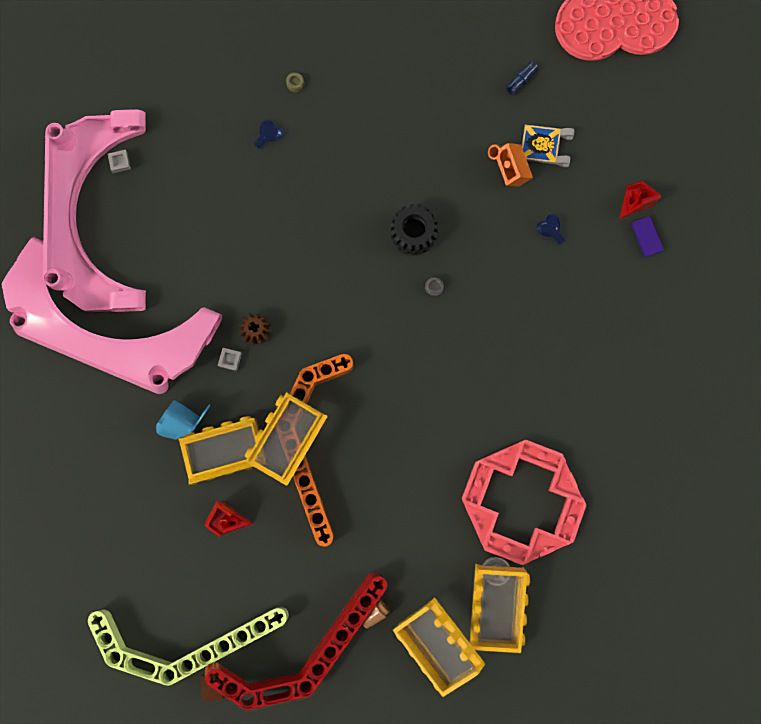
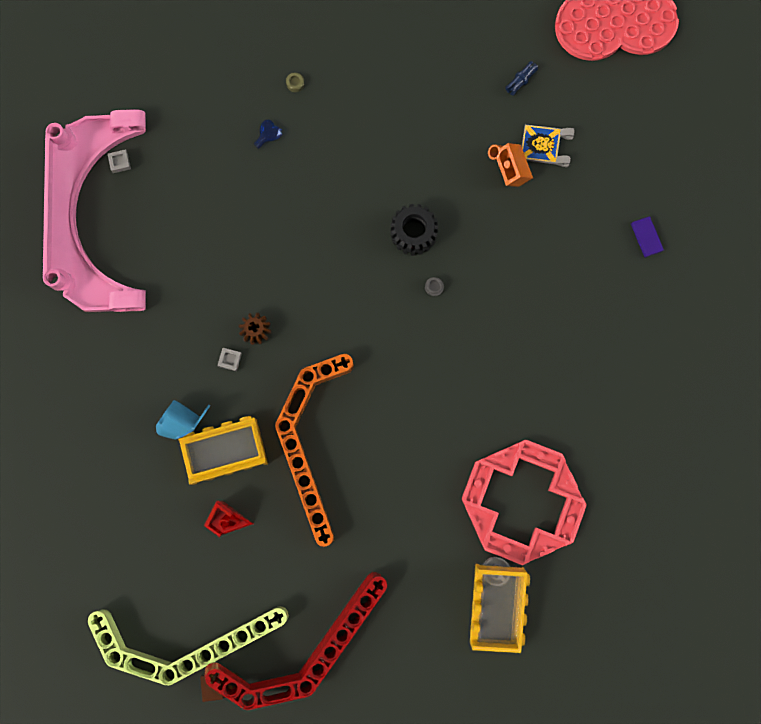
bright pink panel [2,237,222,394] -> none
window [245,392,328,486] -> none
medium nougat cone [362,600,390,629] -> none
window [393,597,485,697] -> none
clear blue rock [537,214,565,245] -> none
red slope [619,180,661,219] -> none

